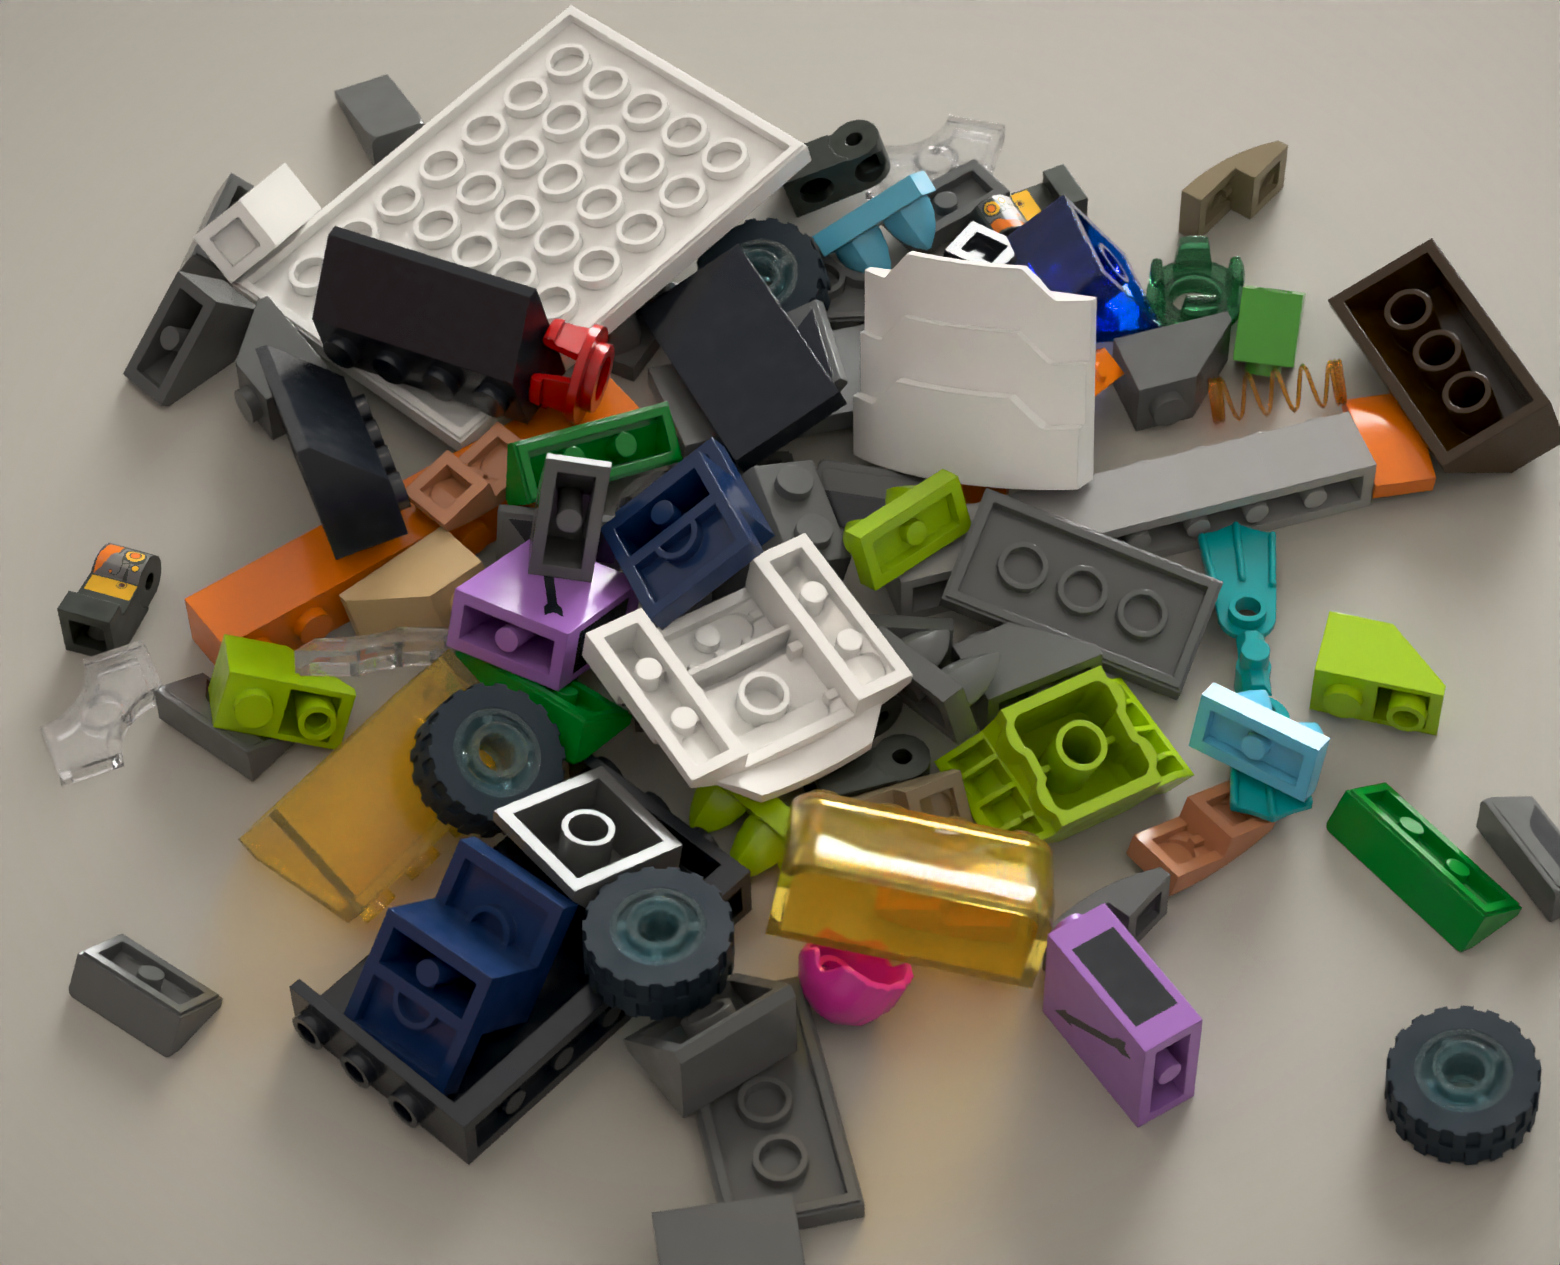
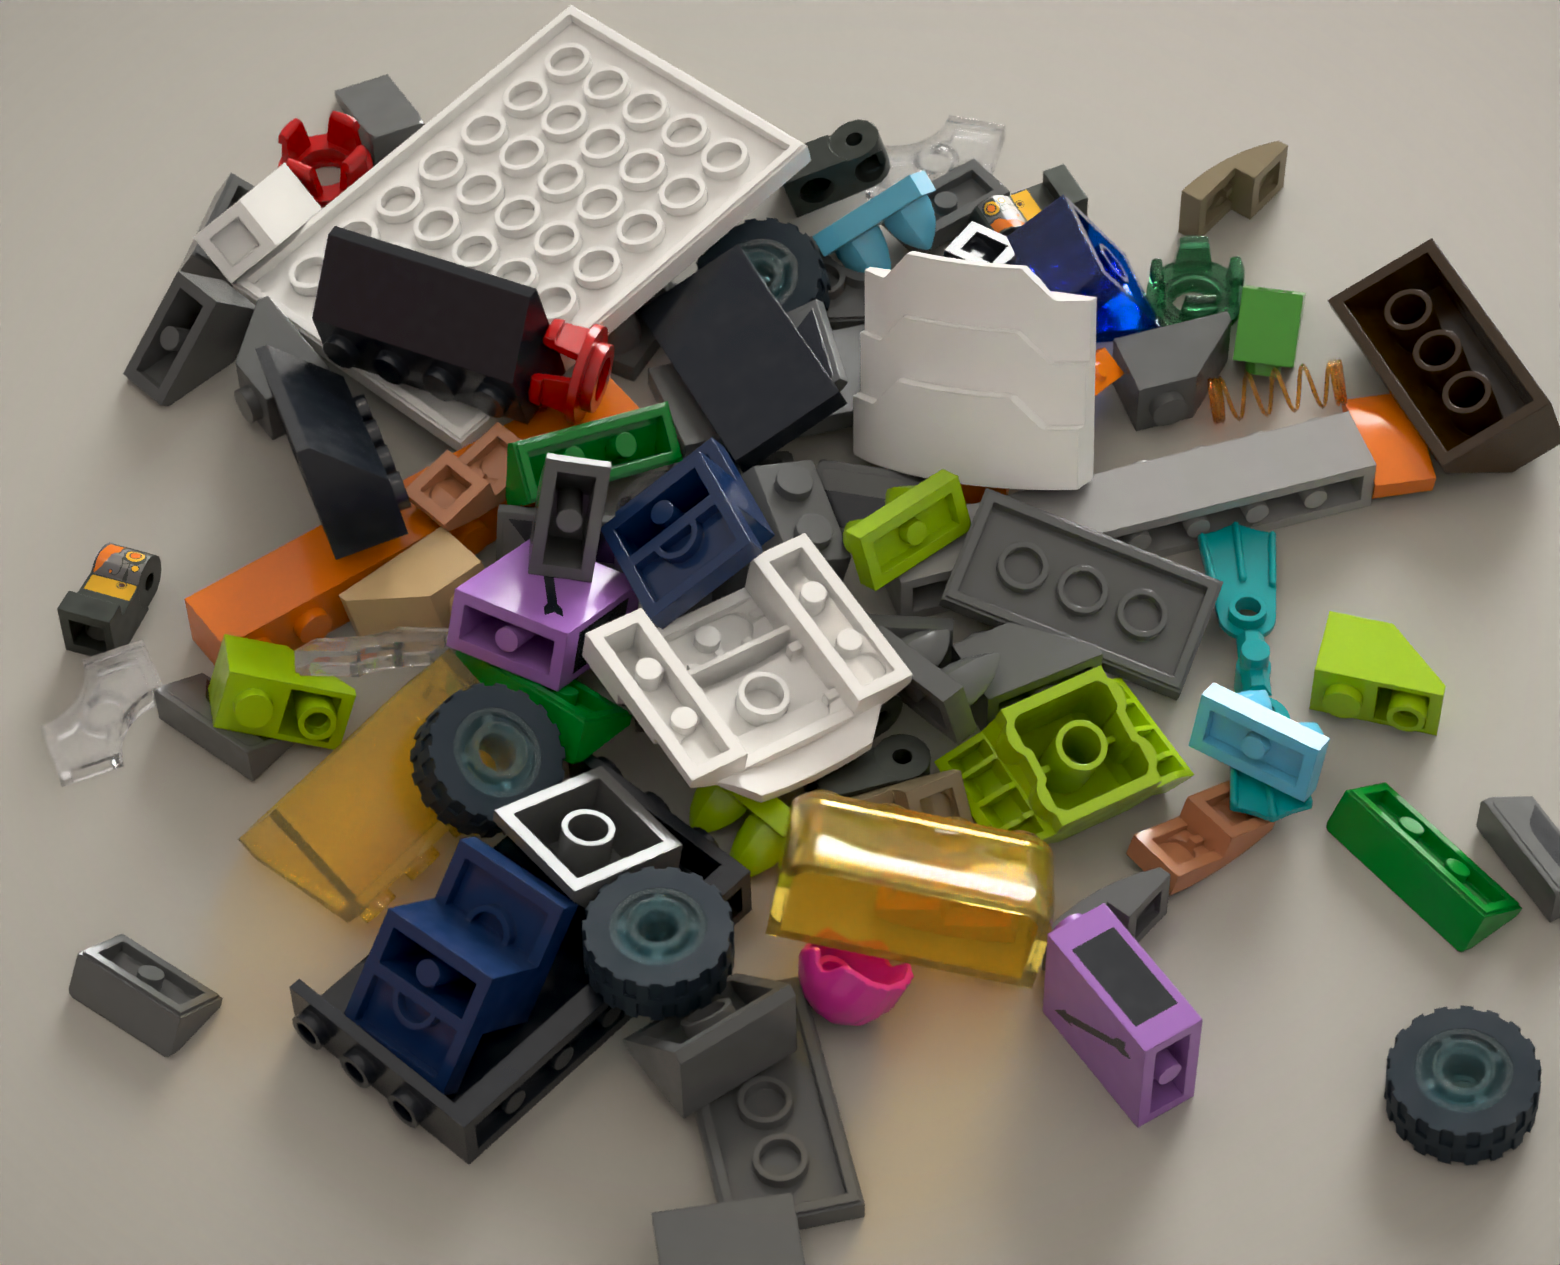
none -> red piece [278,111,373,208]

